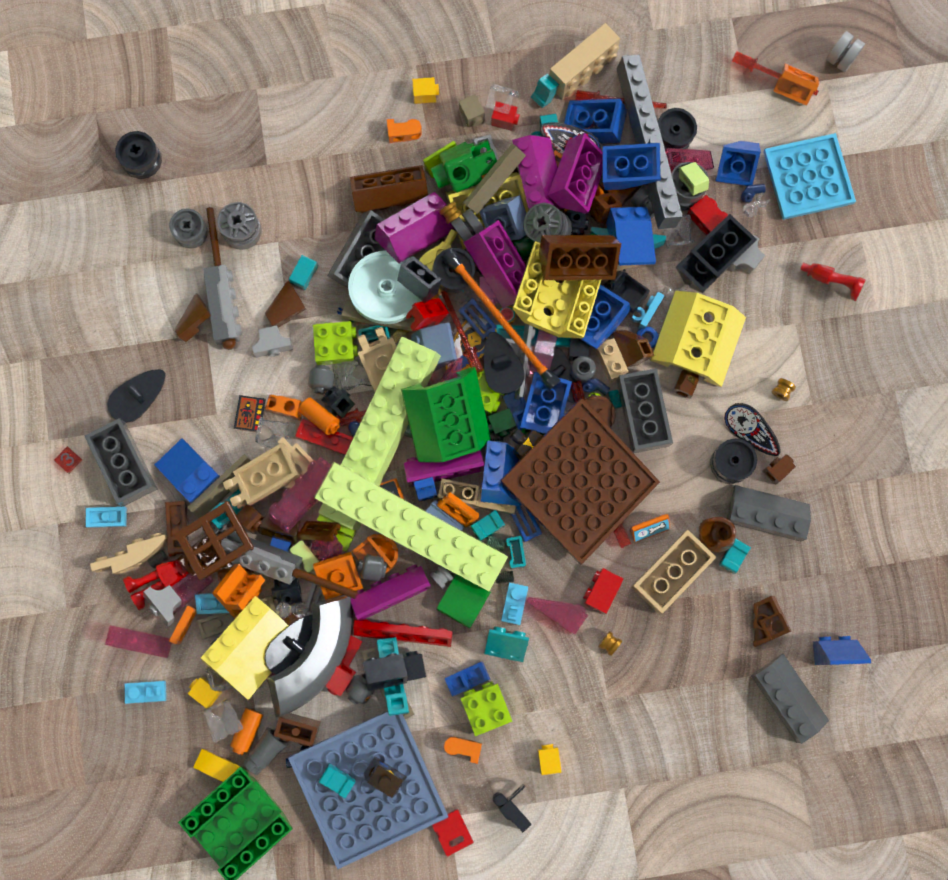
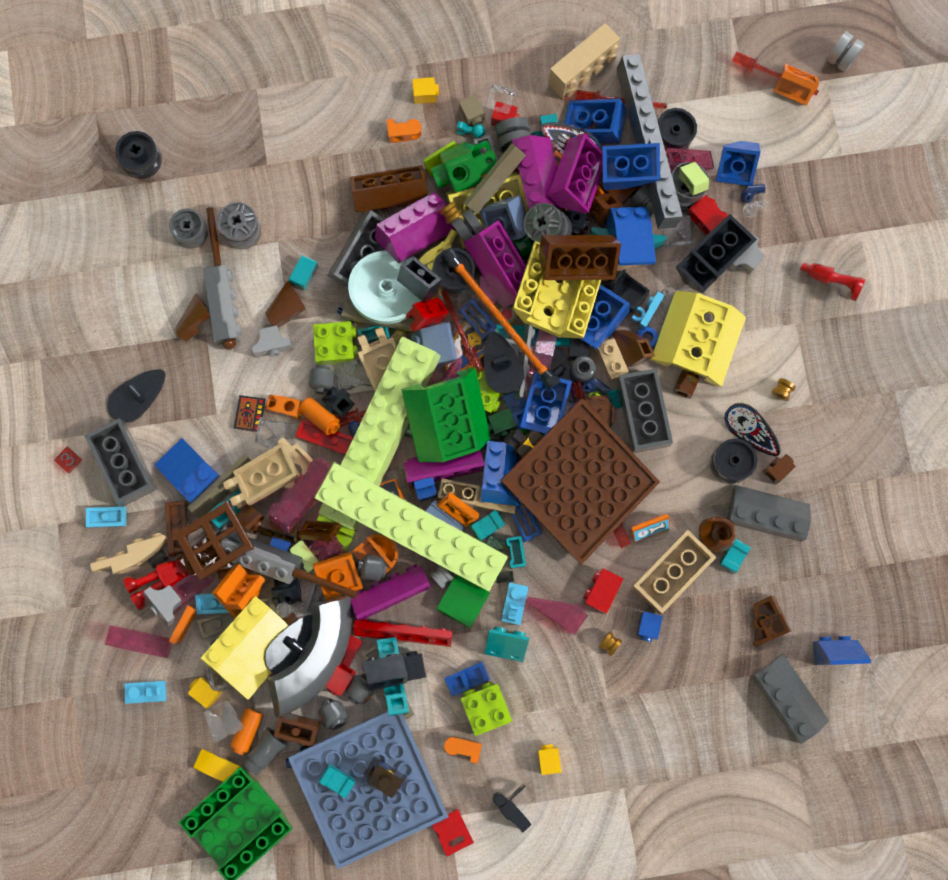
teal piece [531,73,560,108] -> none
medium azure plate [763,133,856,220] -> none
none -> dark grey head [318,699,348,730]
none -> teal arm [457,121,486,138]
none -> dark grey wheel [495,117,531,153]
none -> blue brick [636,611,663,642]

